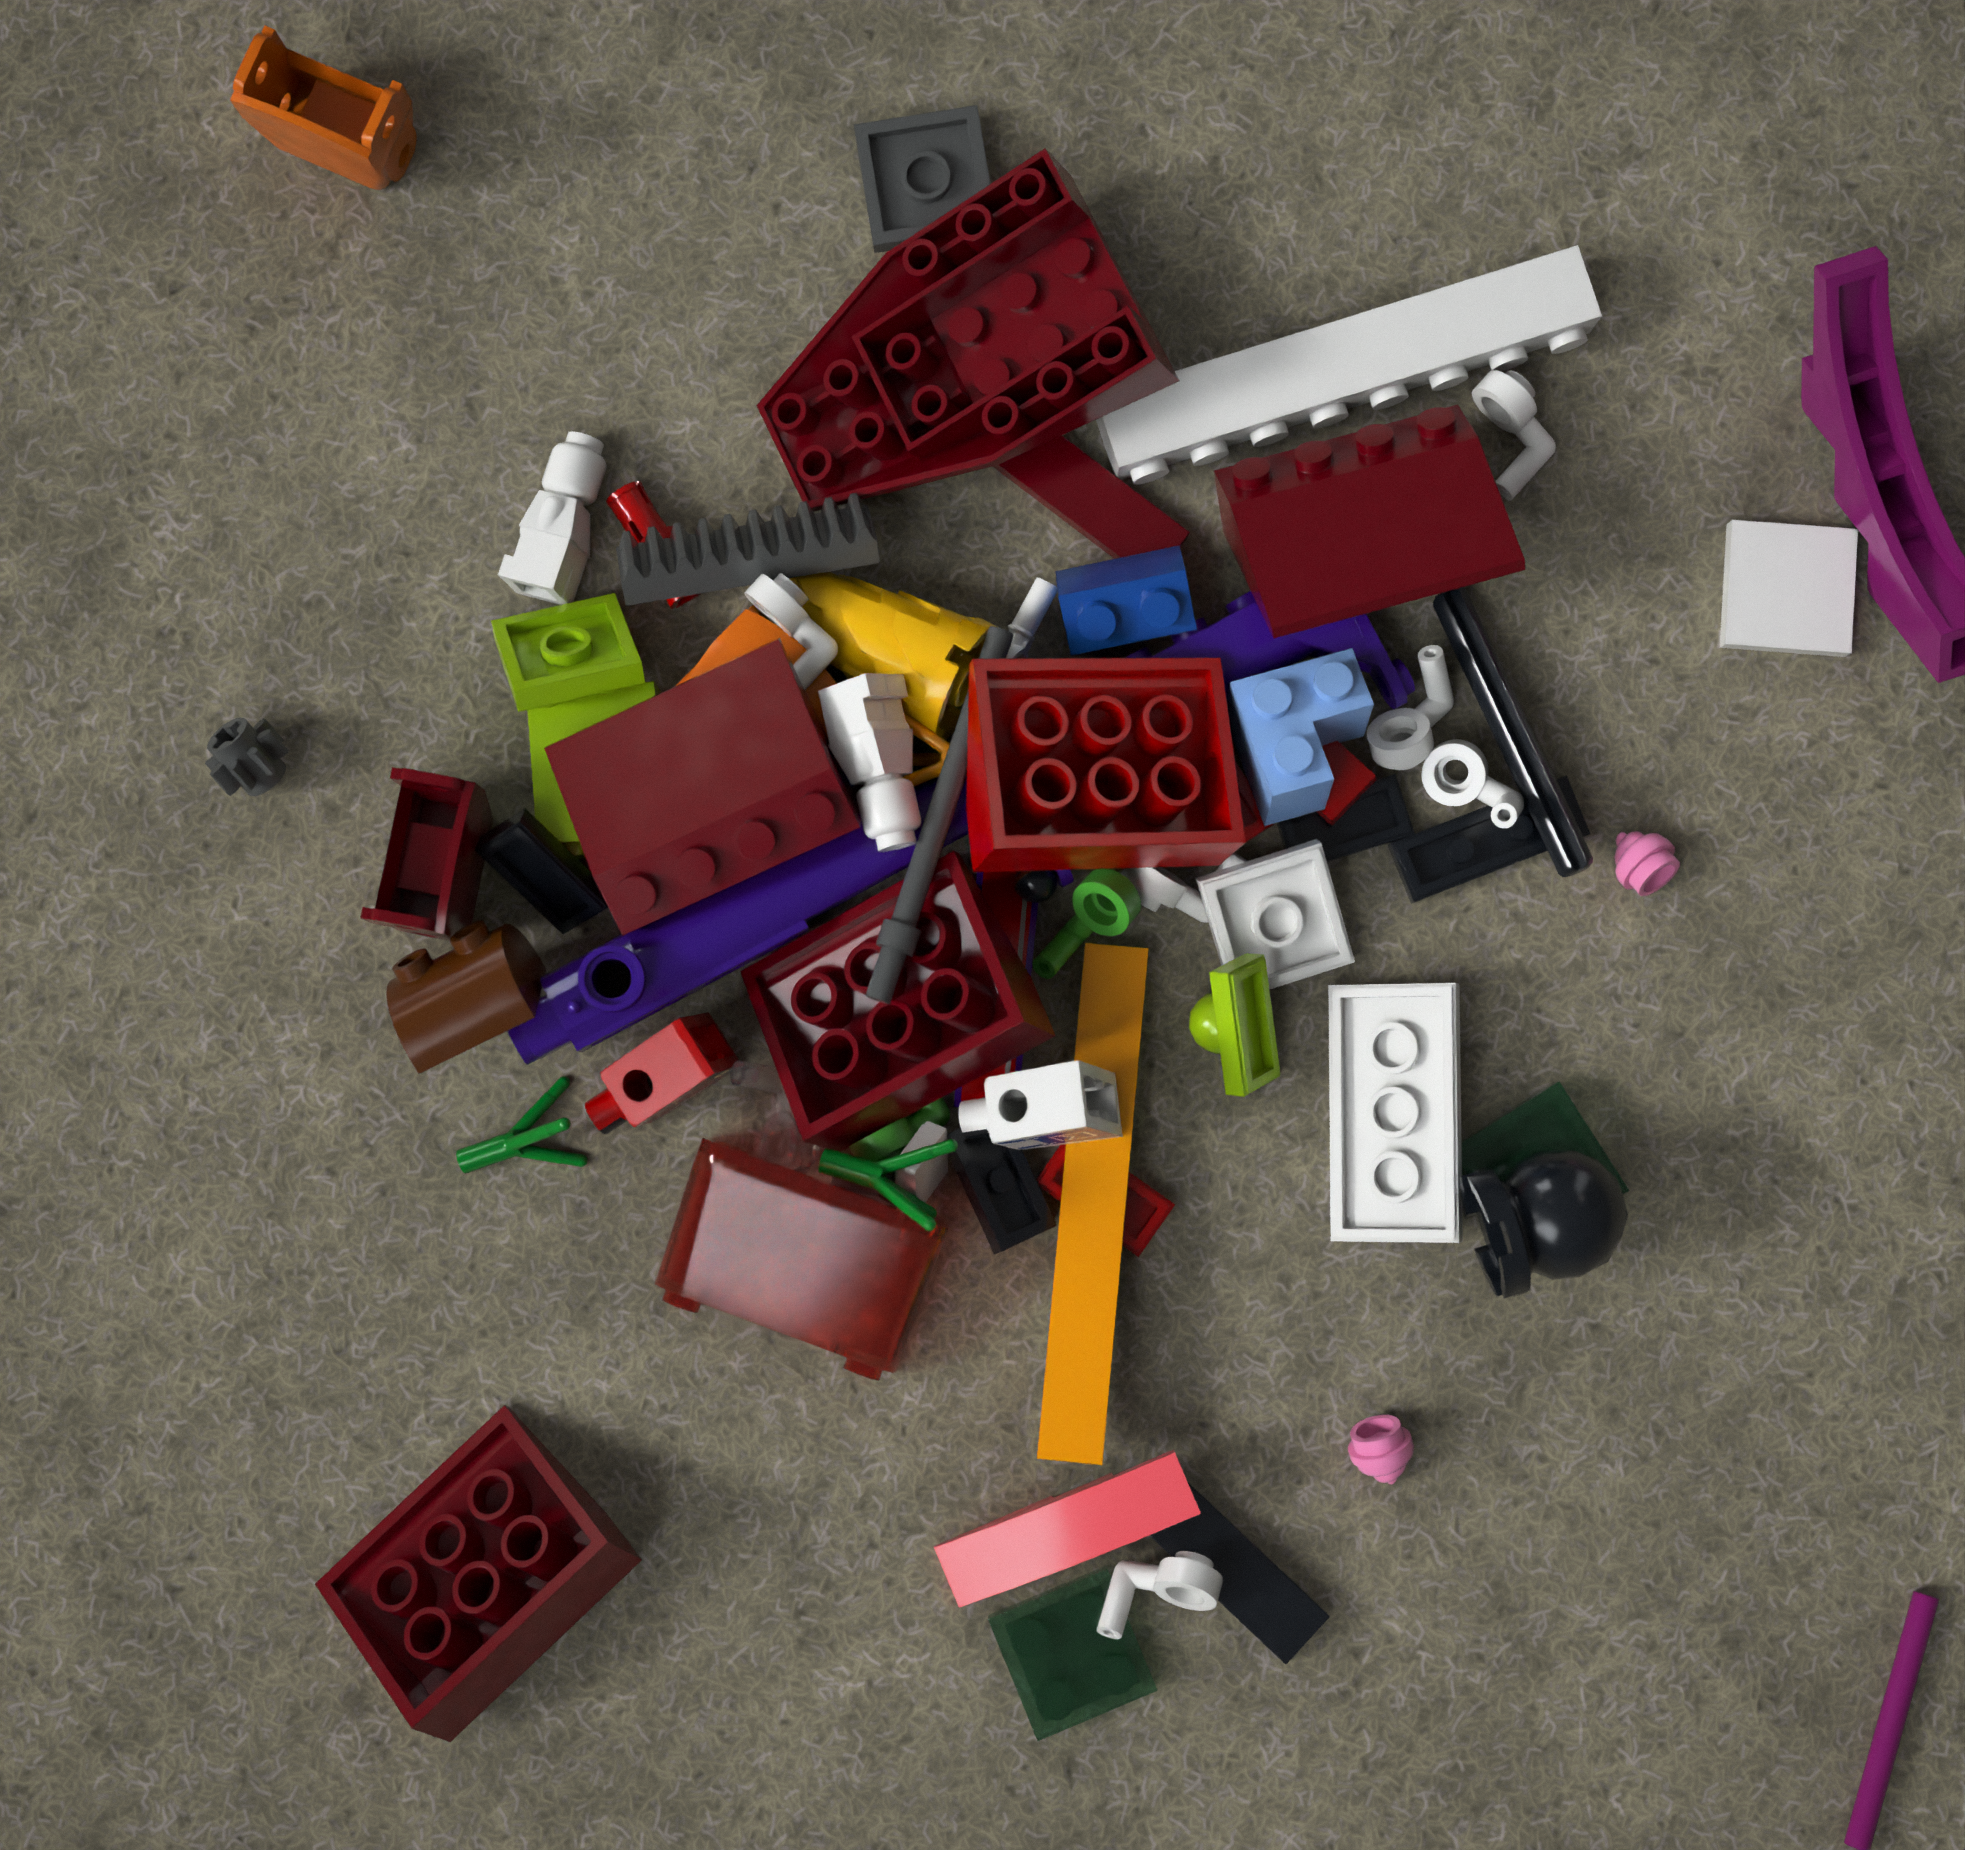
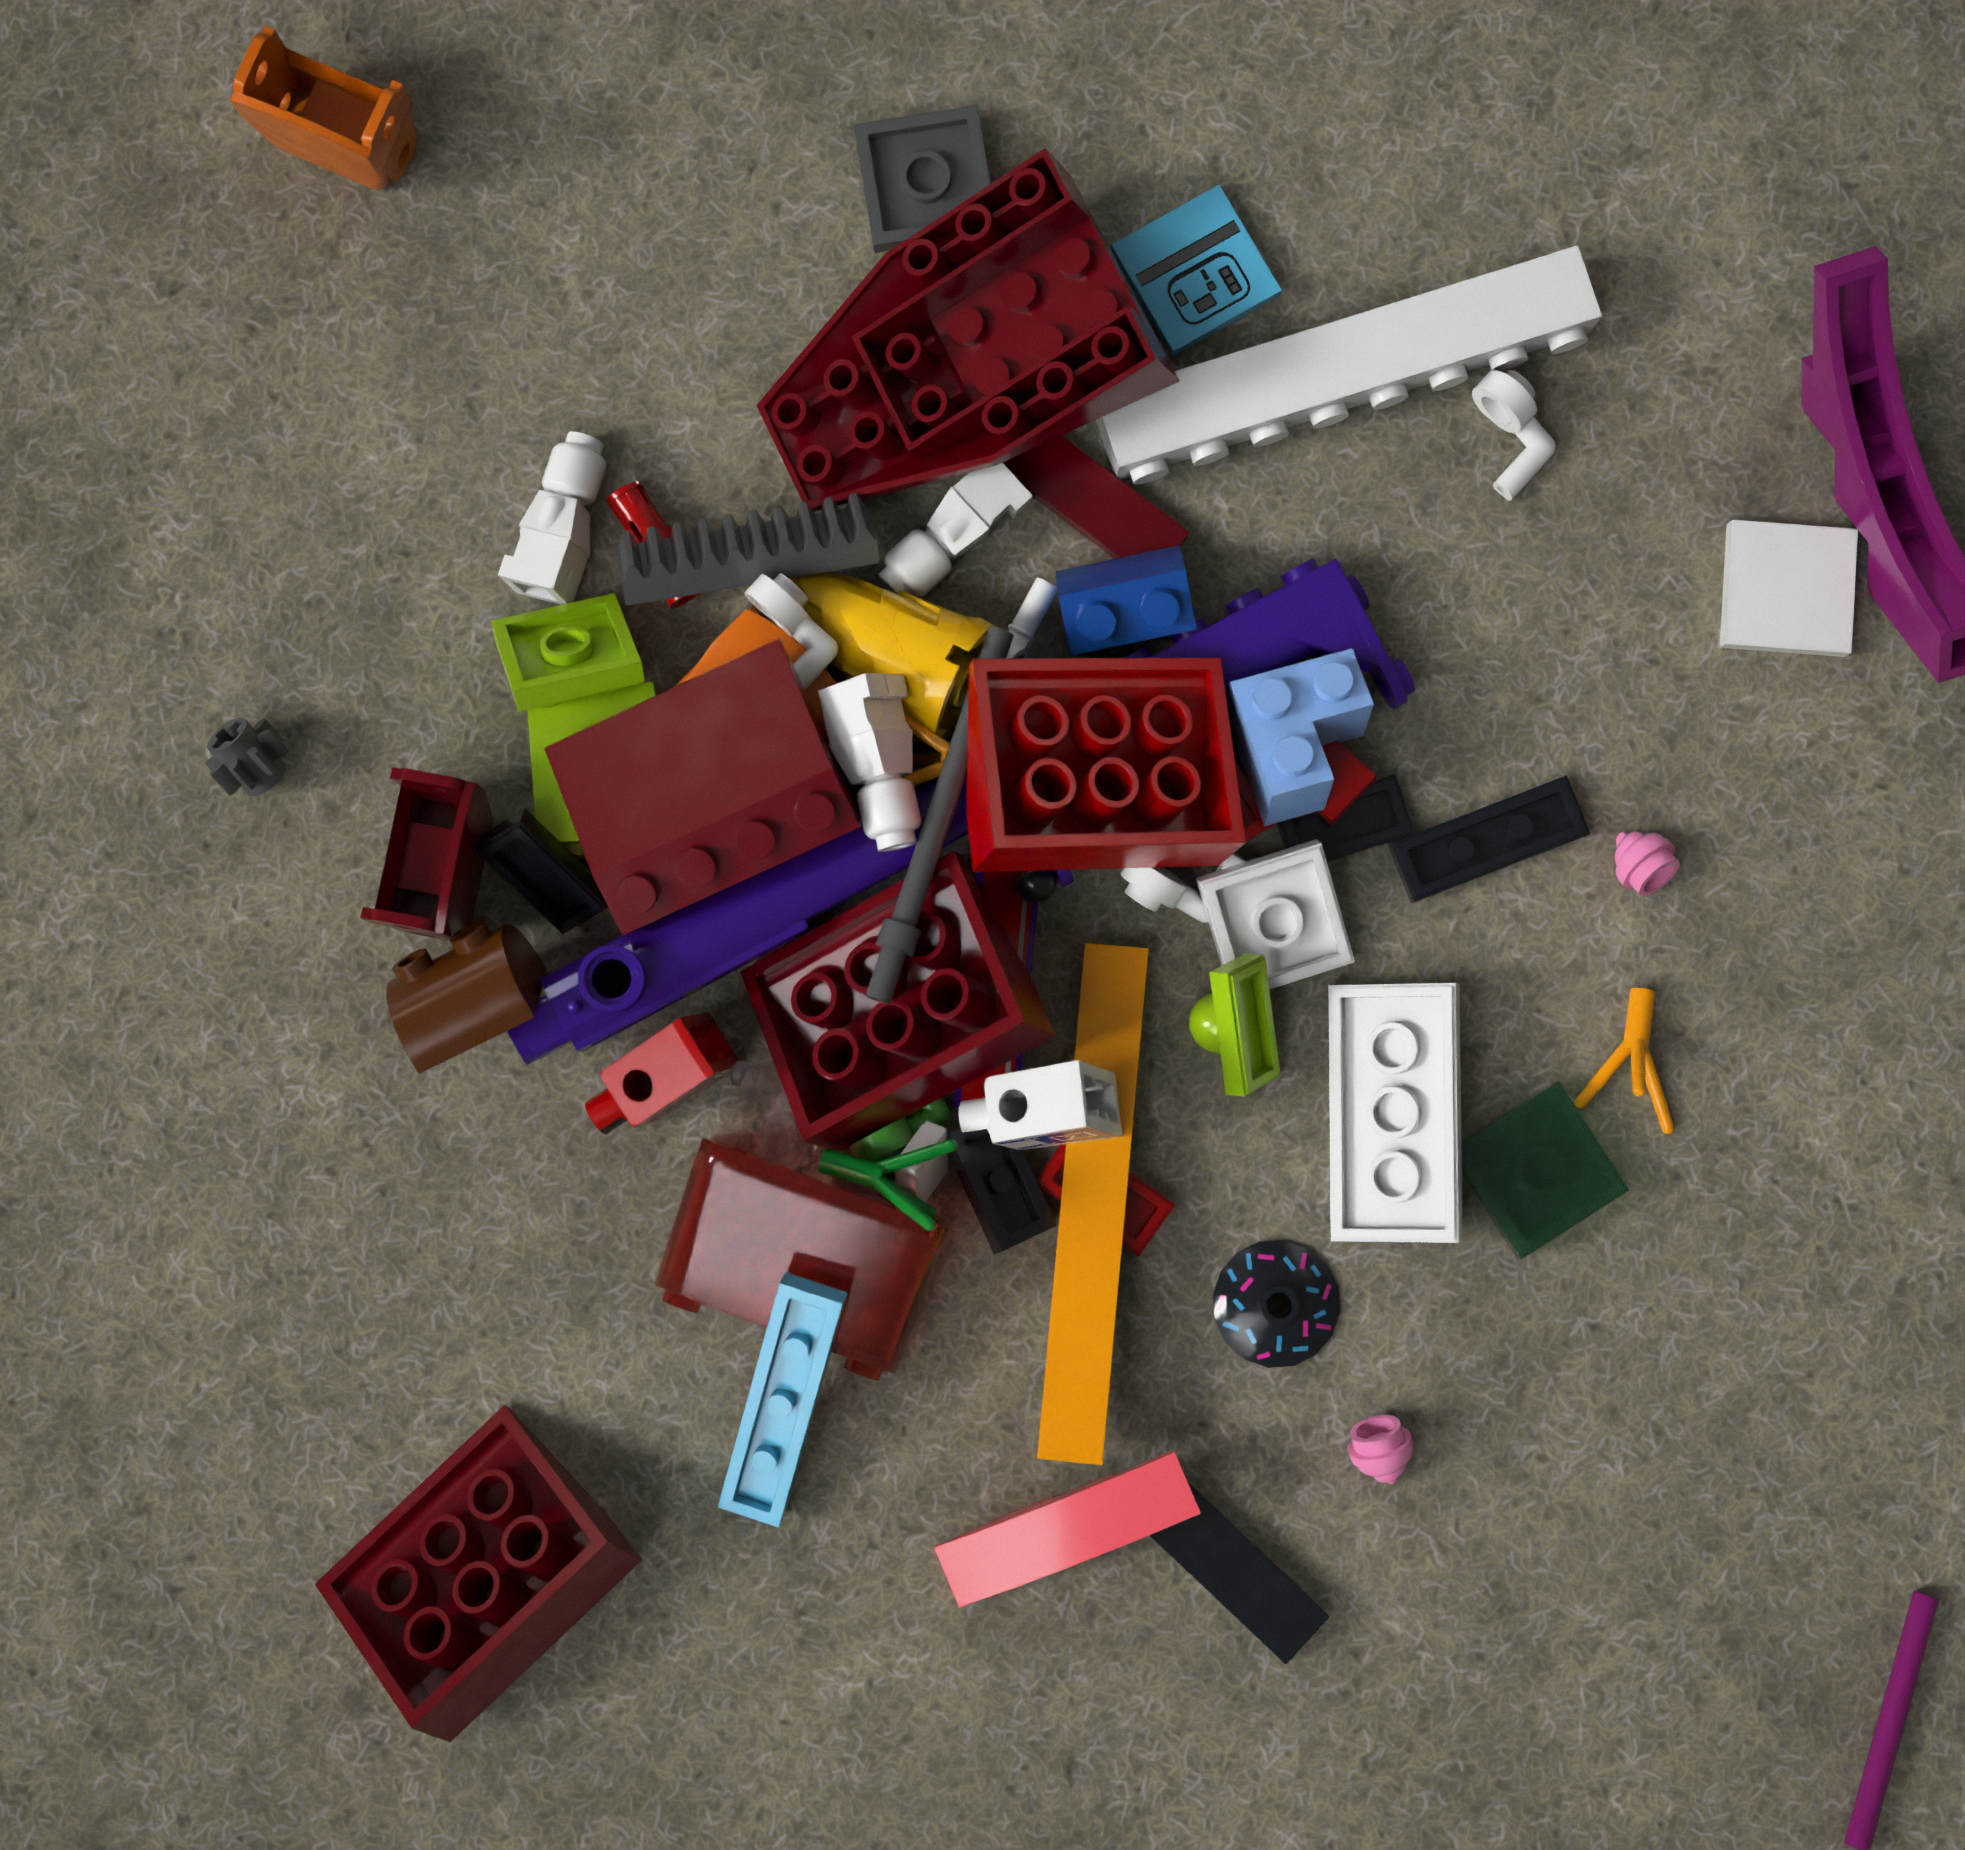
green plant [456,1076,588,1174] -> none
clear green plate [988,1565,1158,1741] -> none
bright green plate [1032,869,1141,979] -> none
white plate [1097,1551,1223,1639] -> none
dark red slope [1214,404,1526,639] -> none
white plate [1367,645,1454,770] -> none
white plate [1421,739,1524,828] -> none
black axle [1433,587,1593,877] -> none
black tile [1460,1150,1628,1299] -> none
none -> medium azure plate [718,1272,848,1528]
none -> white piece [878,463,1033,597]
none -> medium azure tile [1110,185,1282,357]
none -> black dish [1213,1240,1340,1368]
none -> light orange plant [1574,988,1674,1134]

